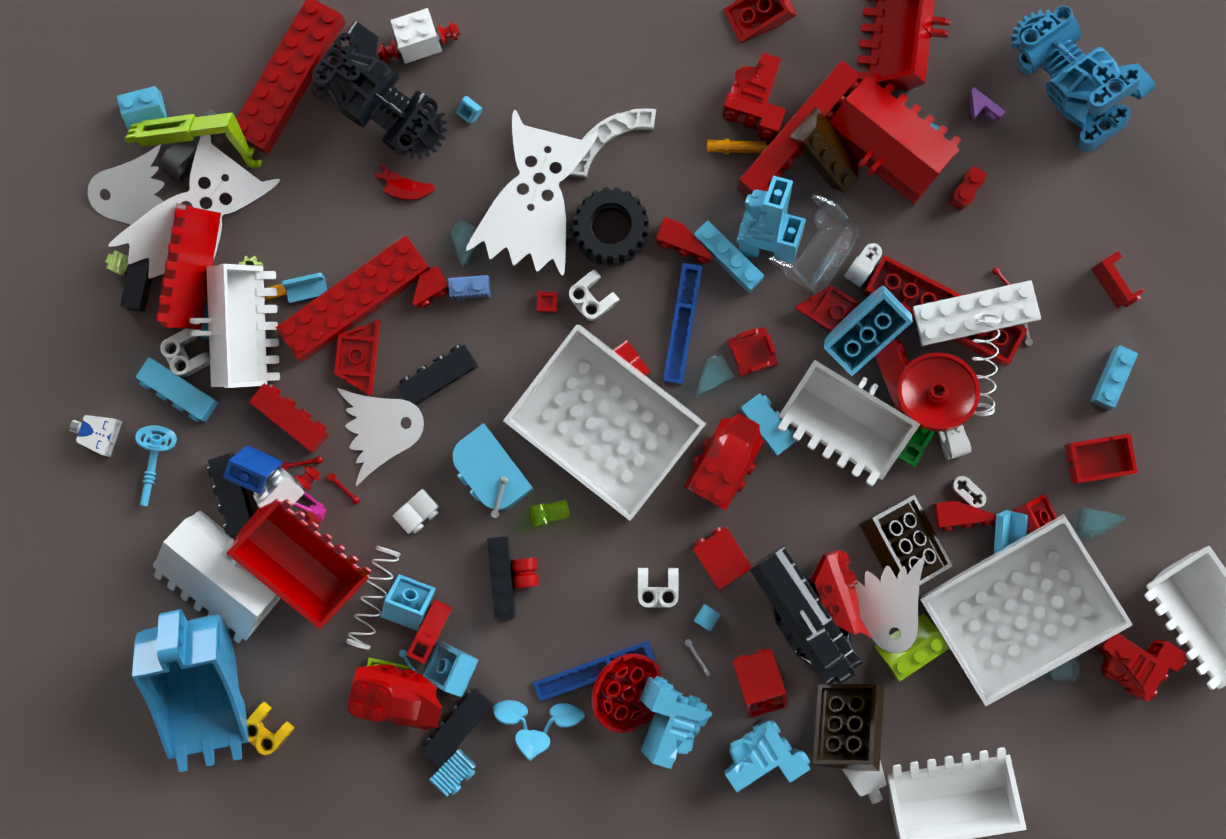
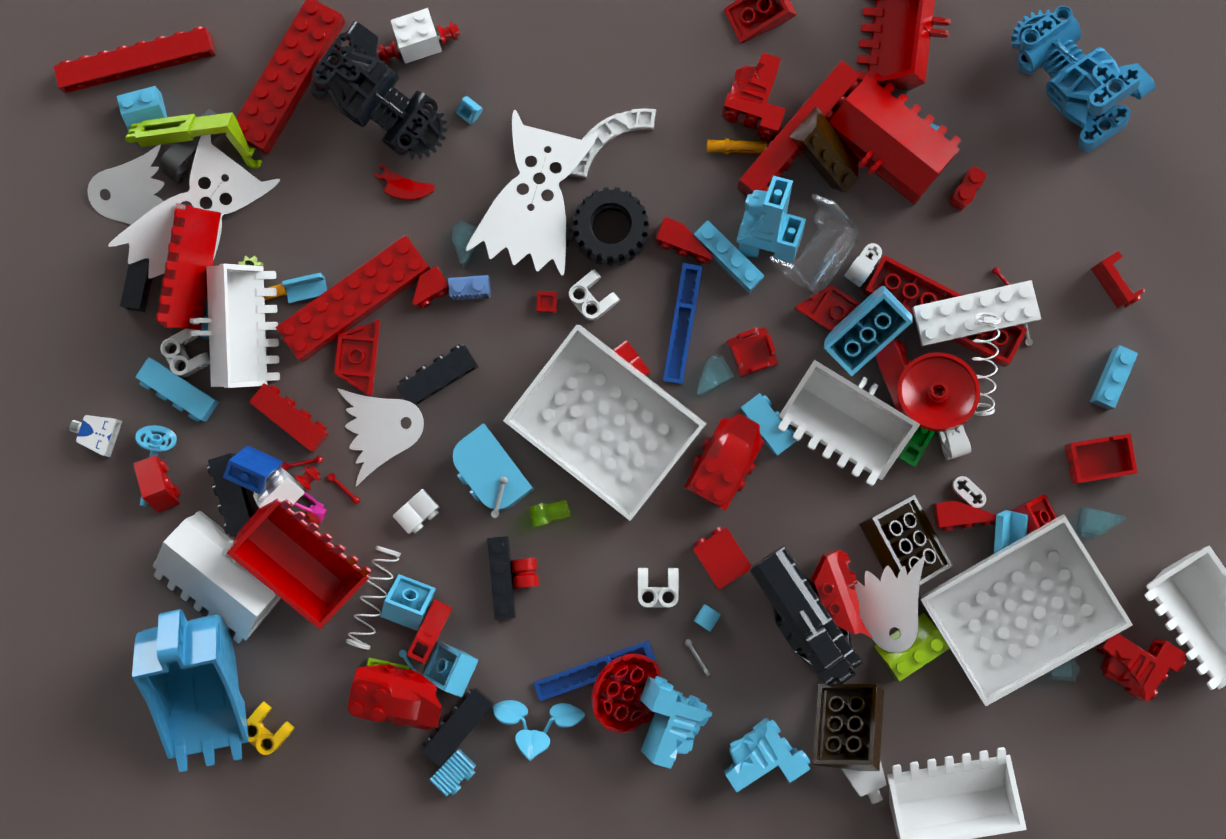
yellowish green gear [105,250,129,276] -> none
red slope [732,649,788,719] -> none
medium lavender slope [968,87,1005,123] -> none
none -> red brick [53,27,216,93]
none -> red brick [133,455,181,513]

